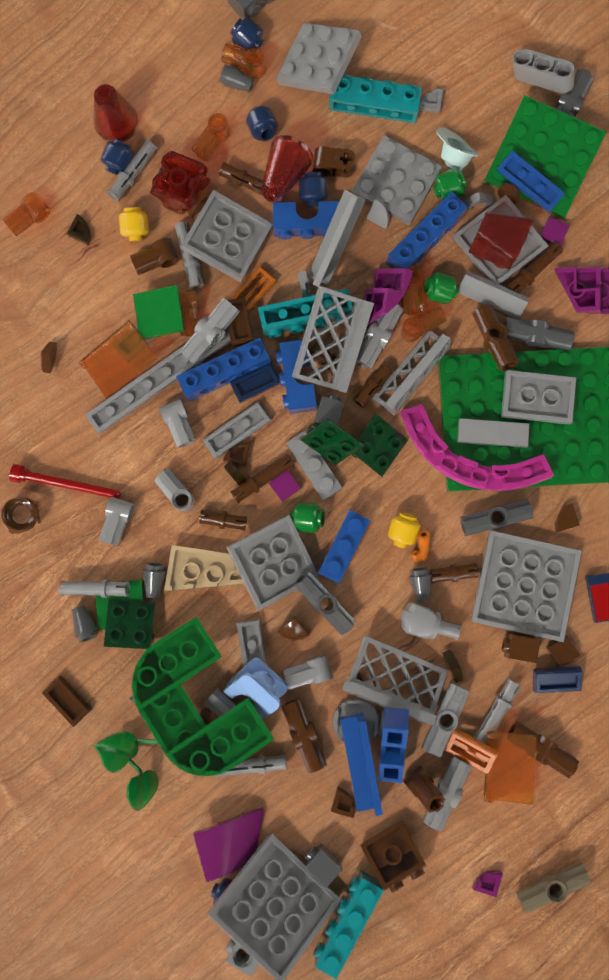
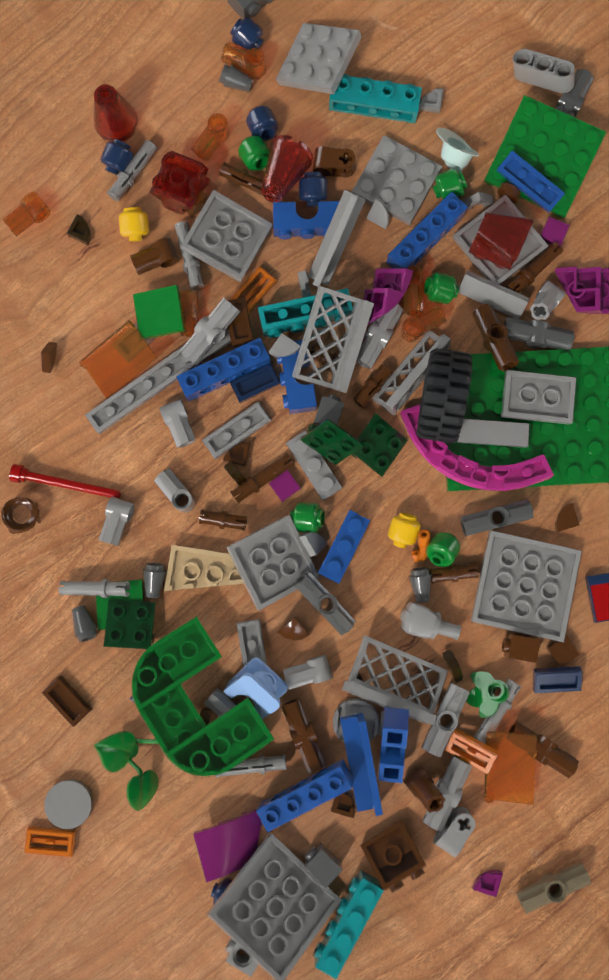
none -> orange tile [24,826,76,857]
none -> light grey tile [44,779,93,829]
none -> green head [238,136,271,171]
none -> blue brick [256,759,354,832]
none -> light grey tile [269,333,301,357]
none -> light grey tile [299,532,328,557]
none -> black tyre [416,348,473,443]
none -> green head [426,532,460,567]
none -> light grey piece [433,807,475,857]
none -> green plate [466,671,509,718]
none -> light grey piece [530,280,566,320]

